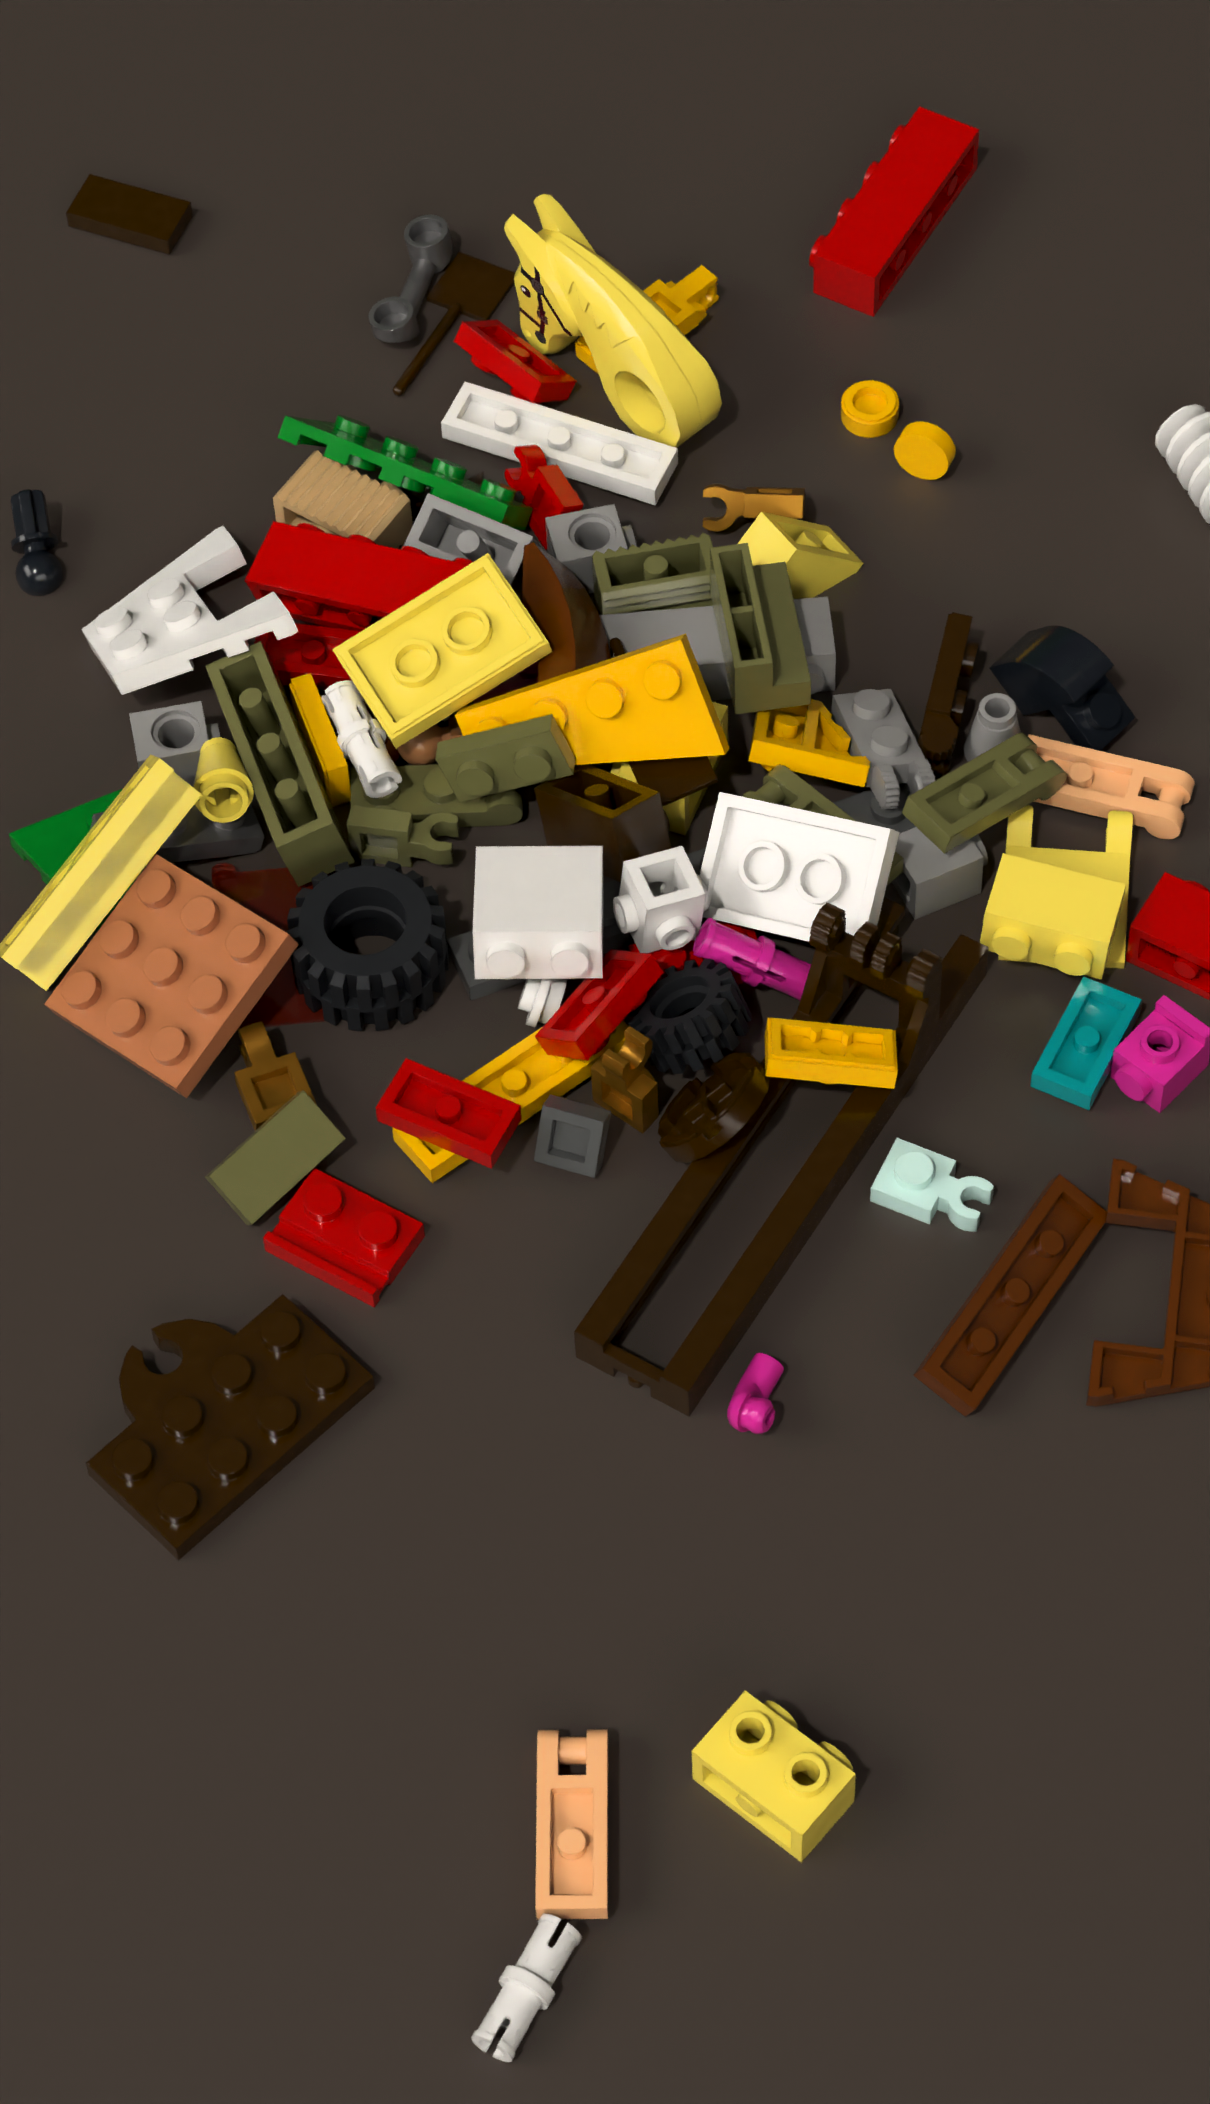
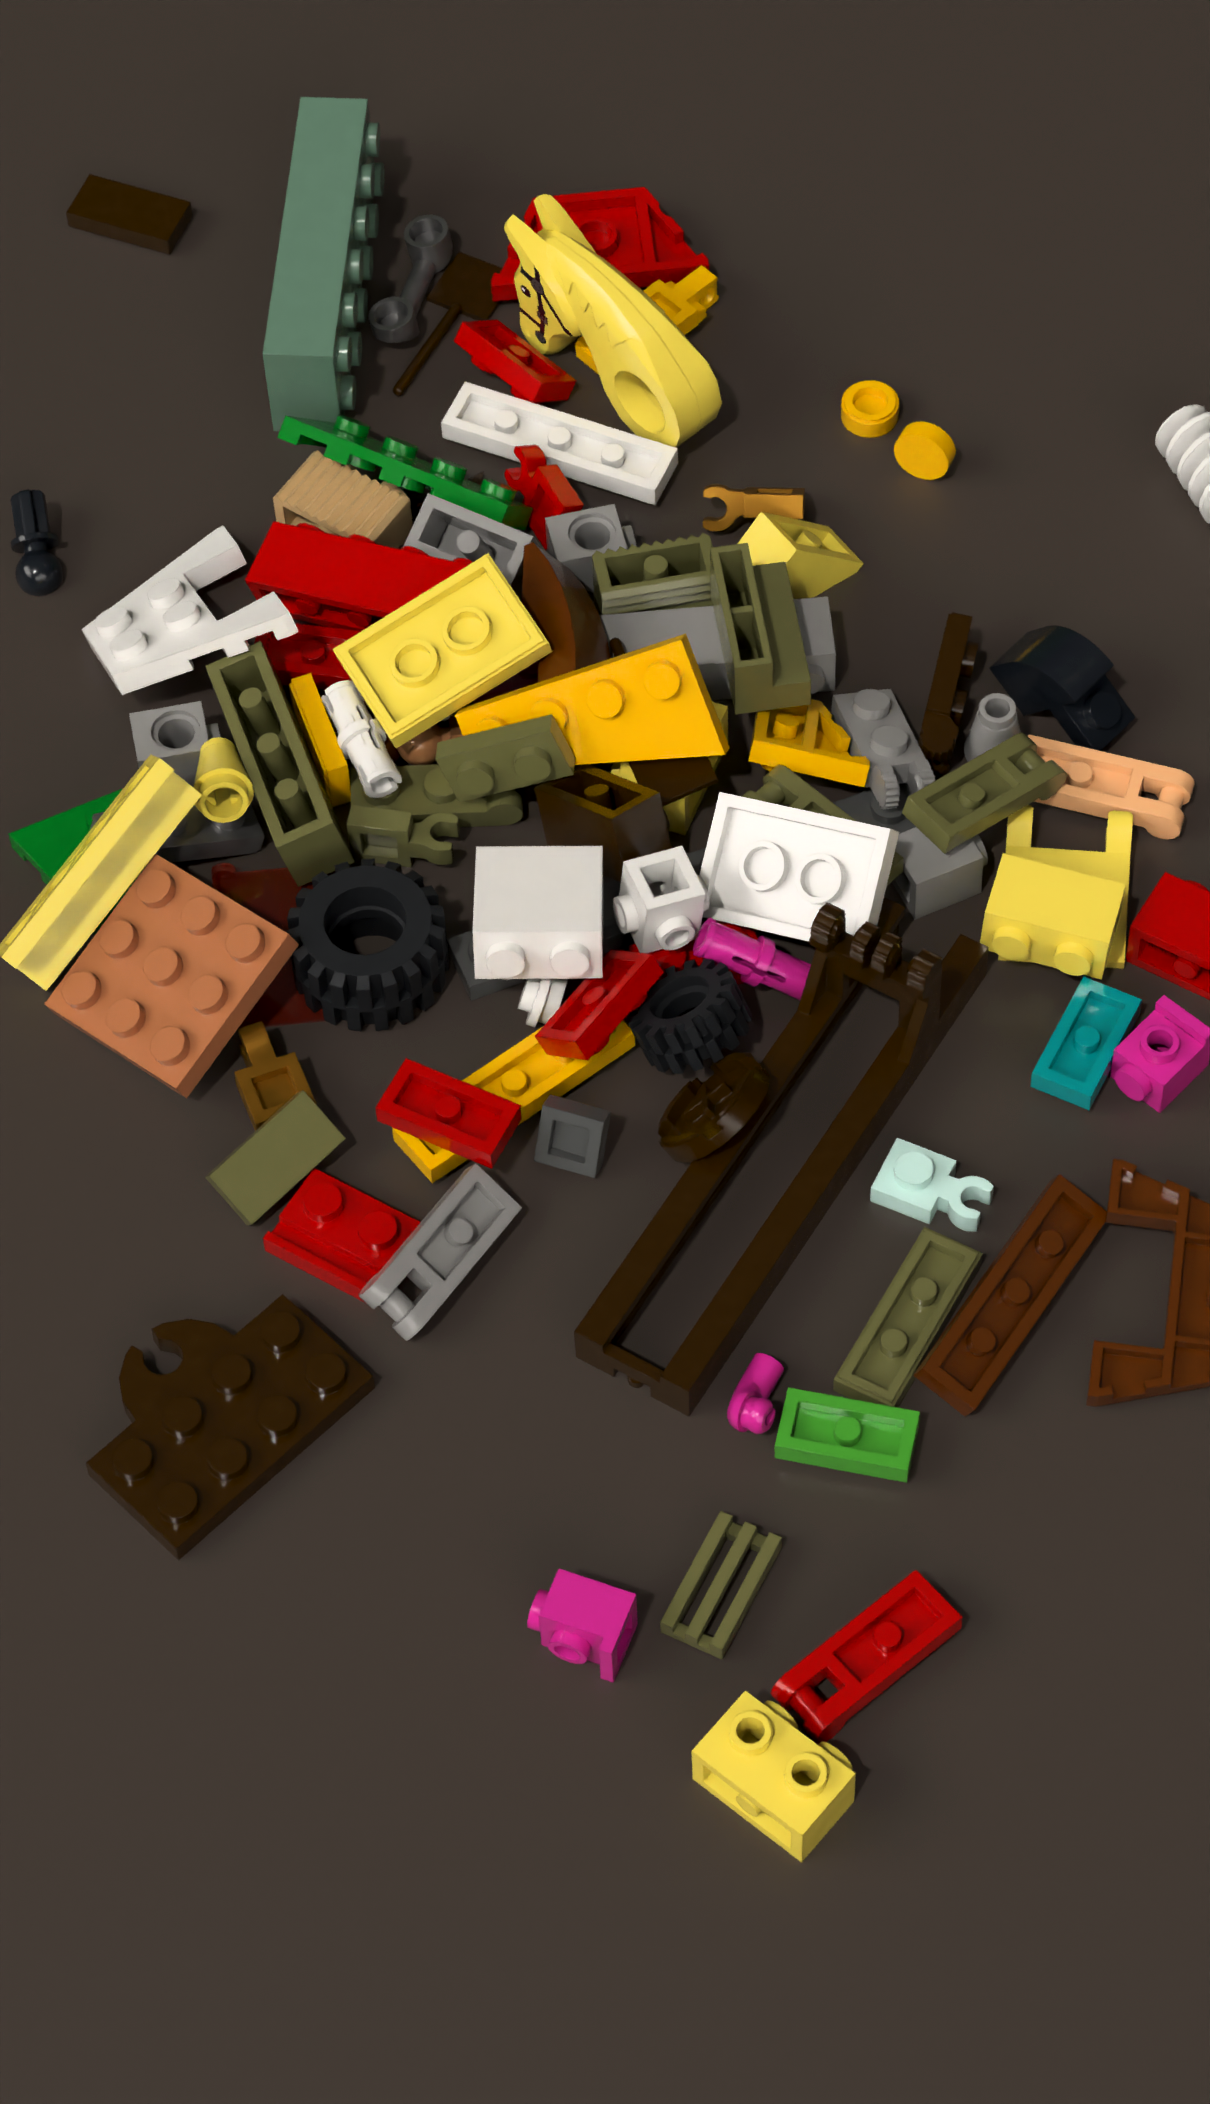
white pin [471,1914,582,2062] -> none
light nougat plate [535,1729,609,1920] -> none
pearl gold plate [591,1026,659,1134] -> none
yellow plate [765,1017,898,1089] -> none
red brick [809,106,979,317] -> none
none -> sand green brick [263,97,384,431]
none -> light grey plate [358,1163,522,1341]
none -> red wing [491,187,709,302]
none -> dark pink brick [527,1568,638,1683]
none -> olive tile [660,1511,782,1660]
none -> red plate [770,1570,962,1745]
none -> bright green plate [775,1387,920,1483]
none -> olive tile [833,1227,983,1408]

